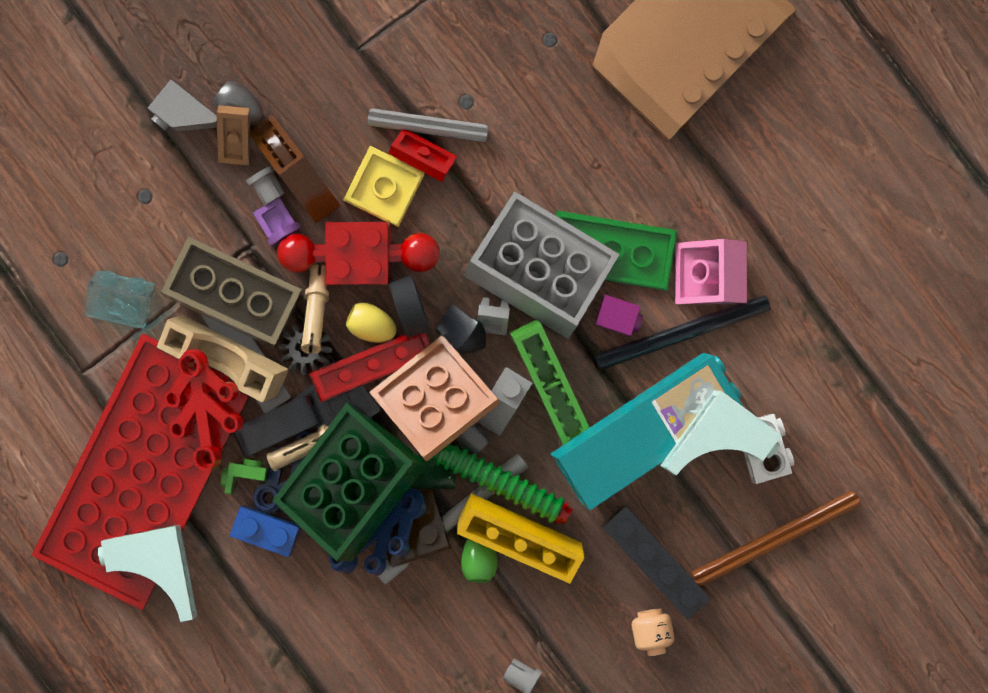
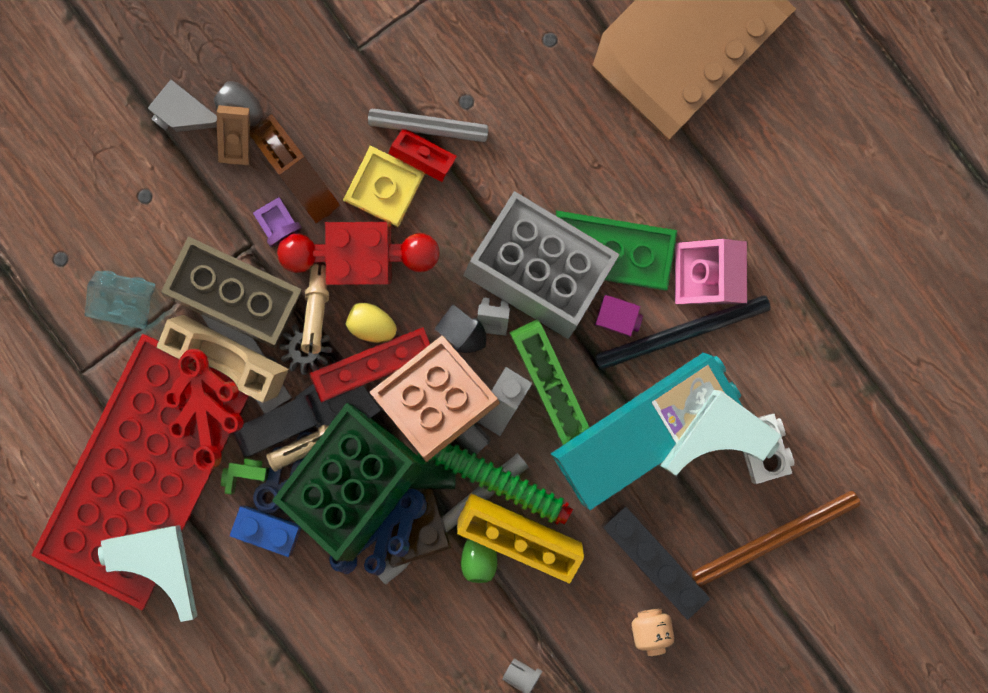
light grey bush [246,165,285,206] -> none
black tyre [389,275,430,338] -> none

